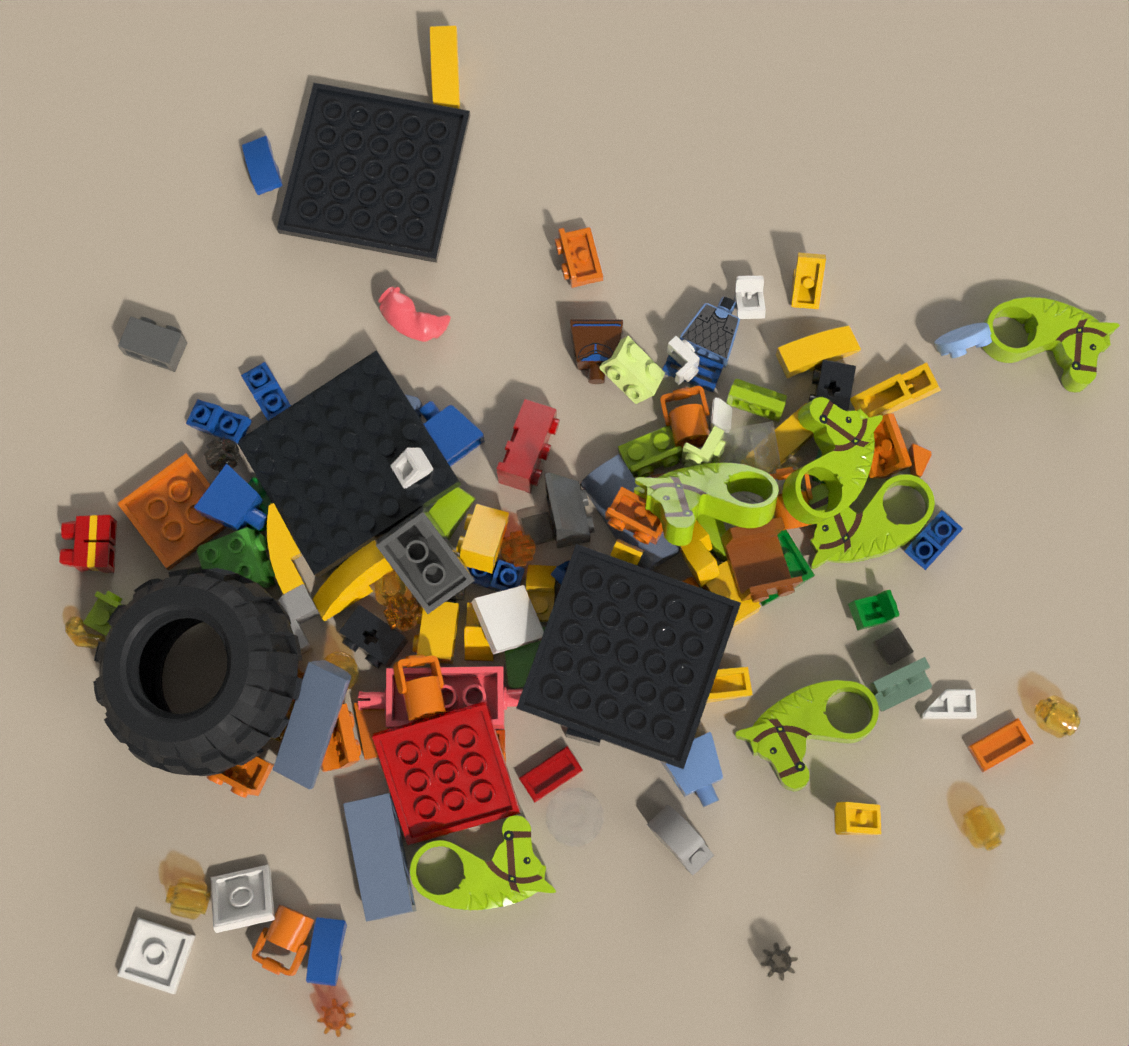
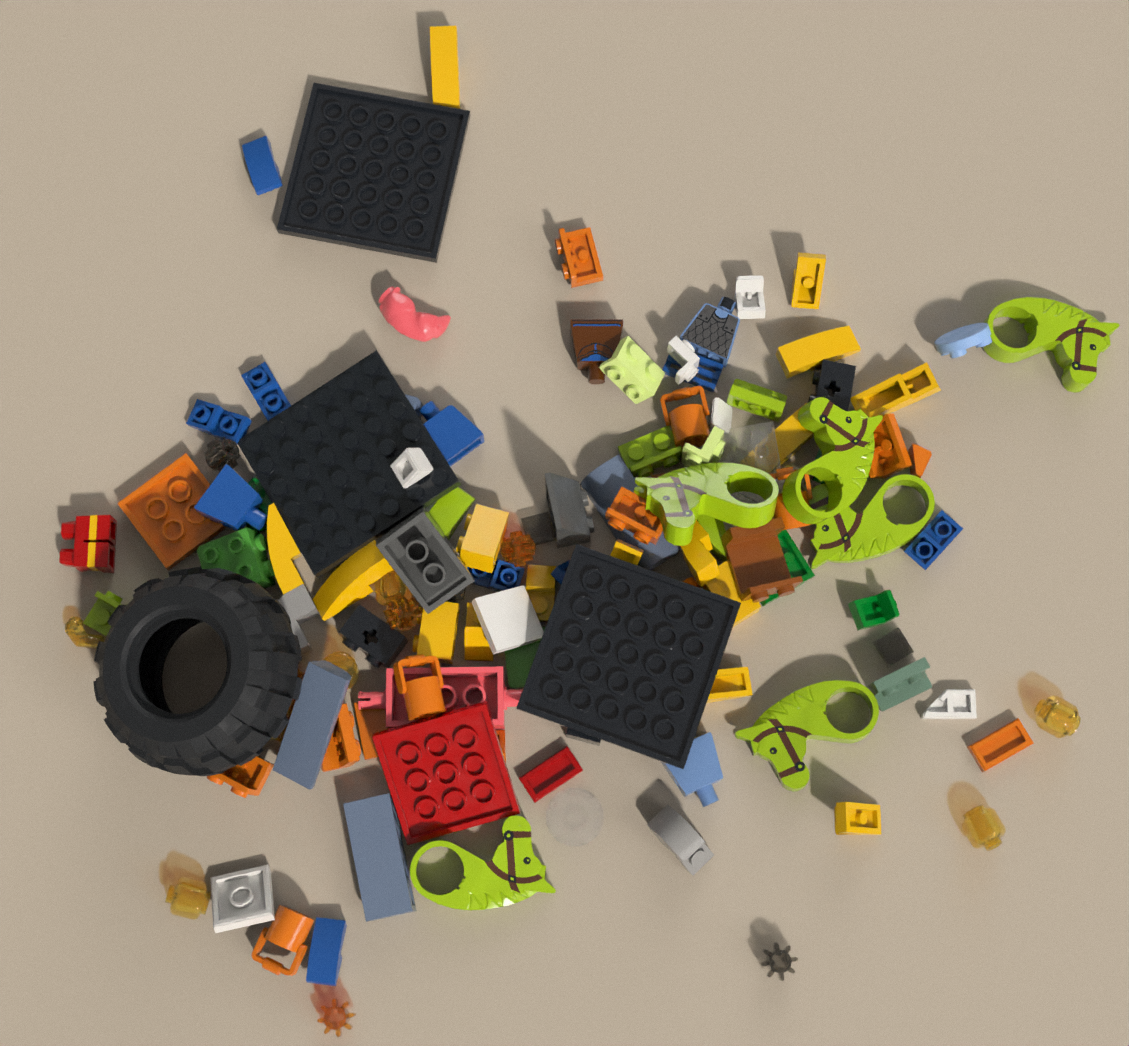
white tile [117,918,195,994] -> none
dark grey brick [118,316,187,372] -> none
red wedge [496,399,560,493] -> none

